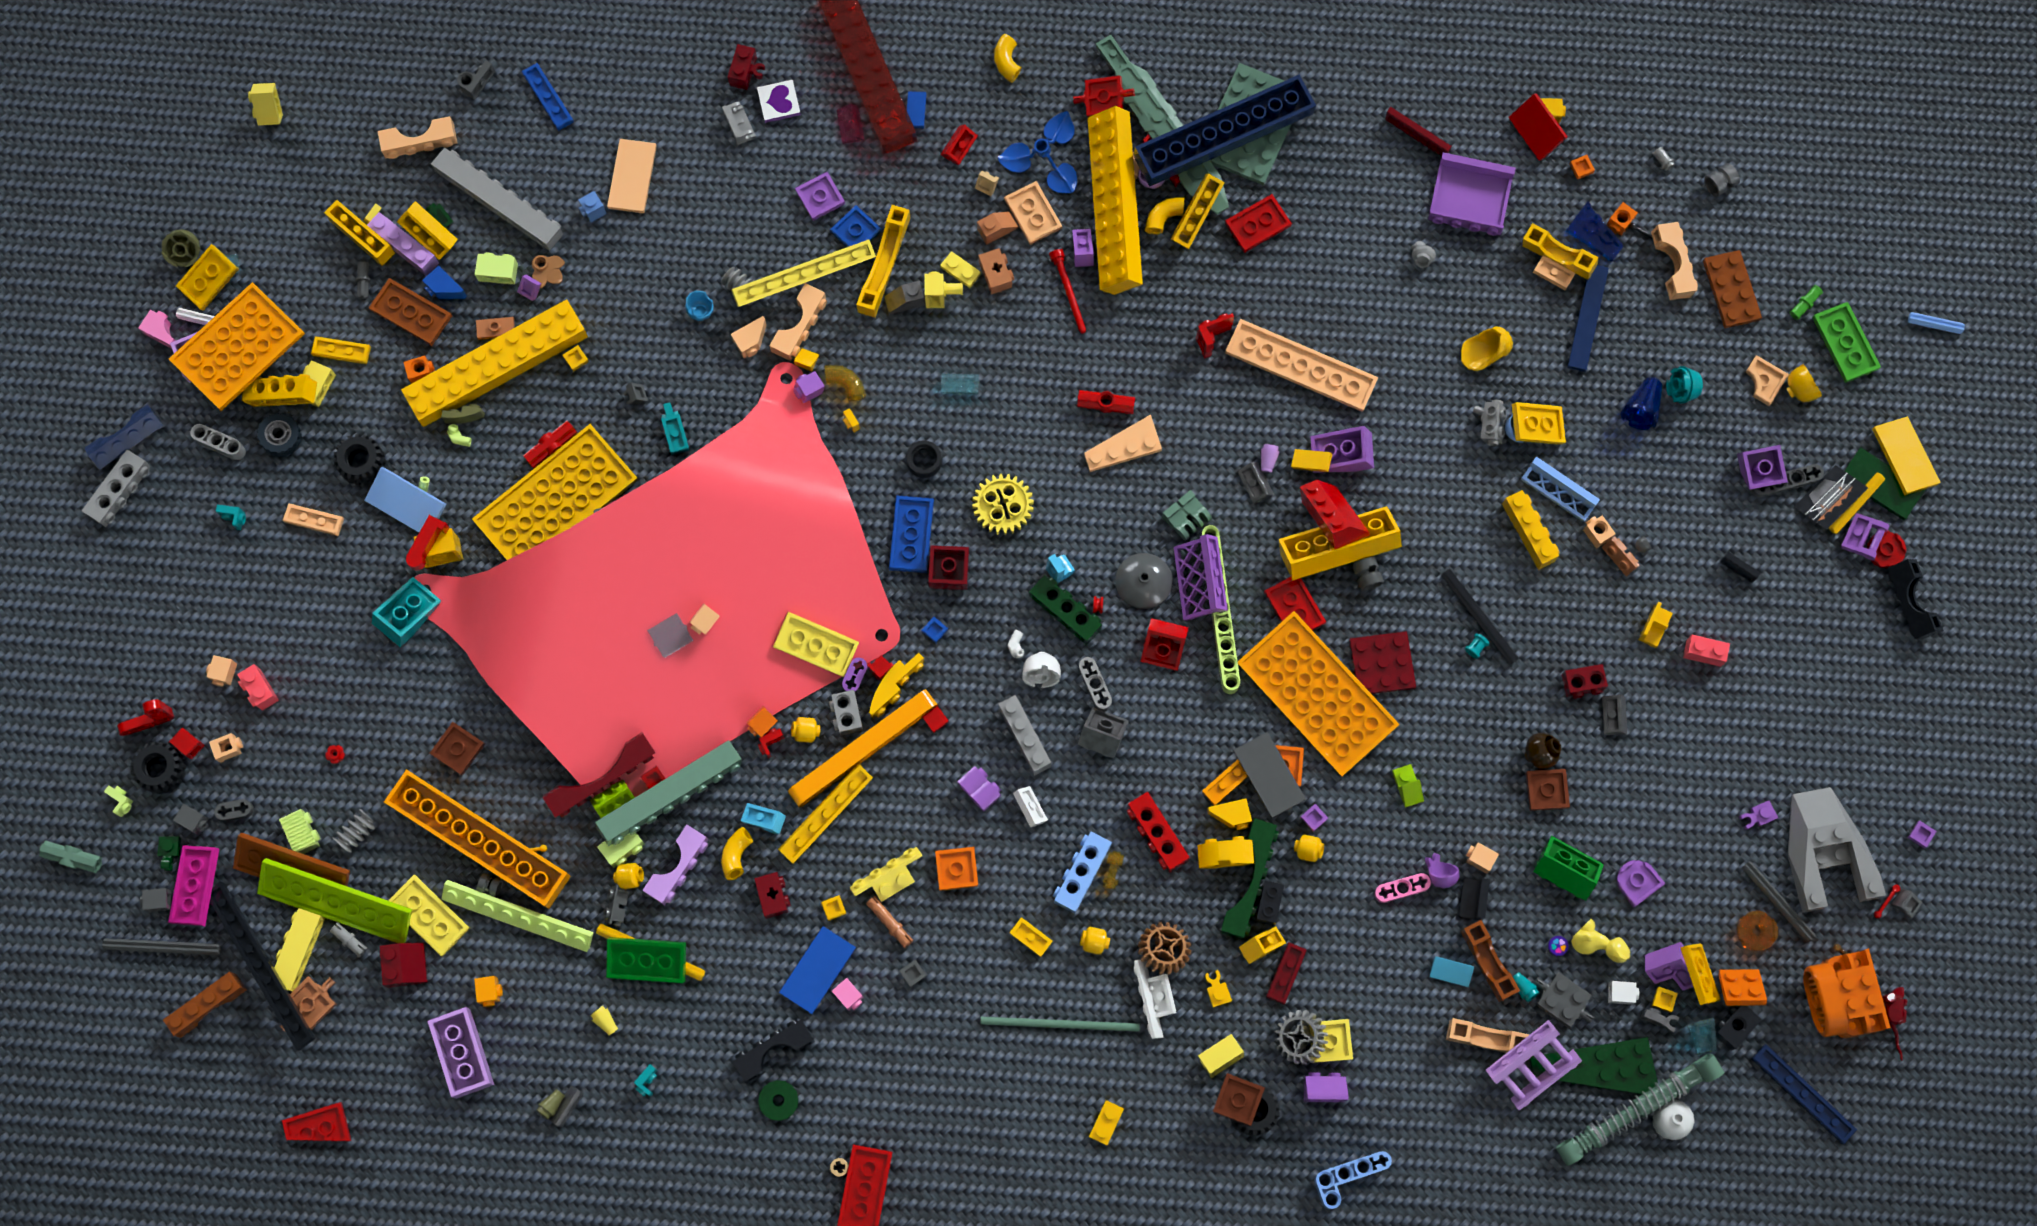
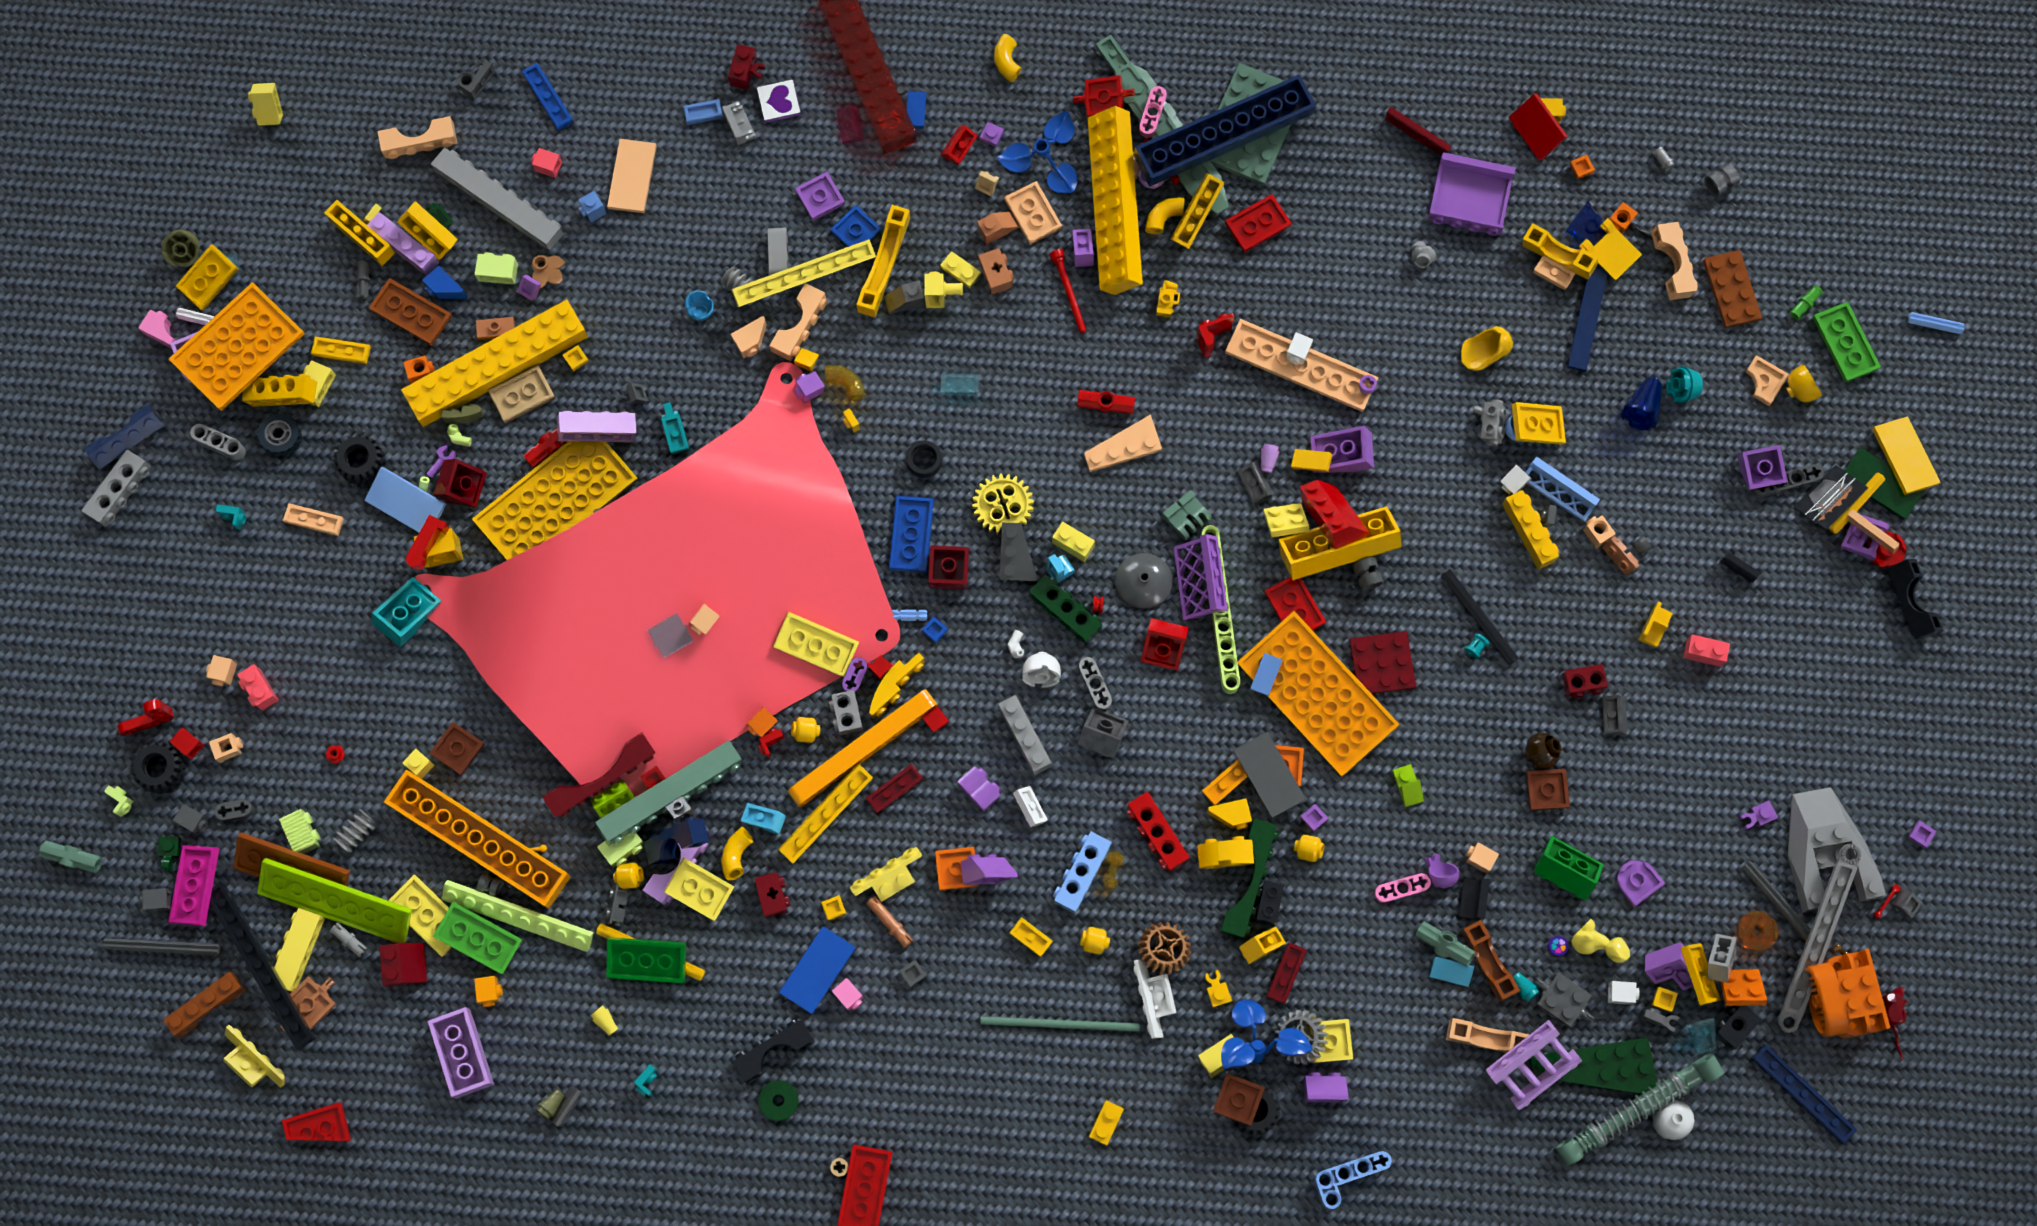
none -> light yellow bracket [223,1025,285,1088]
none -> light yellow brick [403,749,435,779]
none -> medium lavender bar [426,445,456,478]
none -> dark red slope [433,459,487,508]
none -> bright green plate [433,902,522,975]
none -> tan tile [488,365,556,424]
none -> coral brick [531,148,562,178]
none -> lavender brick [557,411,636,442]
none -> dark blue arch [643,817,709,865]
none -> light yellow plate [663,858,734,921]
none -> dark grey brick [666,796,696,824]
none -> medium blue tile [683,99,723,125]
none -> light grey beam [768,227,789,276]
none -> dark red tile [865,764,924,814]
none -> light blue axle [892,610,927,621]
none -> medium lavender slope [961,854,1018,885]
none -> medium lavender plate [980,122,1004,147]
none -> dark grey wing [1000,522,1038,581]
none -> light yellow brick [1052,522,1095,562]
none -> bright pink beam [1139,86,1167,138]
none -> yellow piece [1156,280,1180,318]
none -> blue plant [1221,1000,1312,1070]
none -> medium blue tile [1250,653,1283,696]
none -> light yellow plate [1264,503,1309,537]
none -> white brick [1286,333,1313,365]
none -> medium lavender bush [1359,375,1377,394]
none -> sand green piece [1415,921,1476,967]
none -> white brick [1500,465,1532,495]
none -> dark grey plate [1539,505,1557,528]
none -> yellow flag [1579,218,1642,281]
none -> light grey brick [1708,934,1737,983]
none -> light grey plate [1778,844,1862,1033]
none -> light nougat tile [1846,510,1899,554]

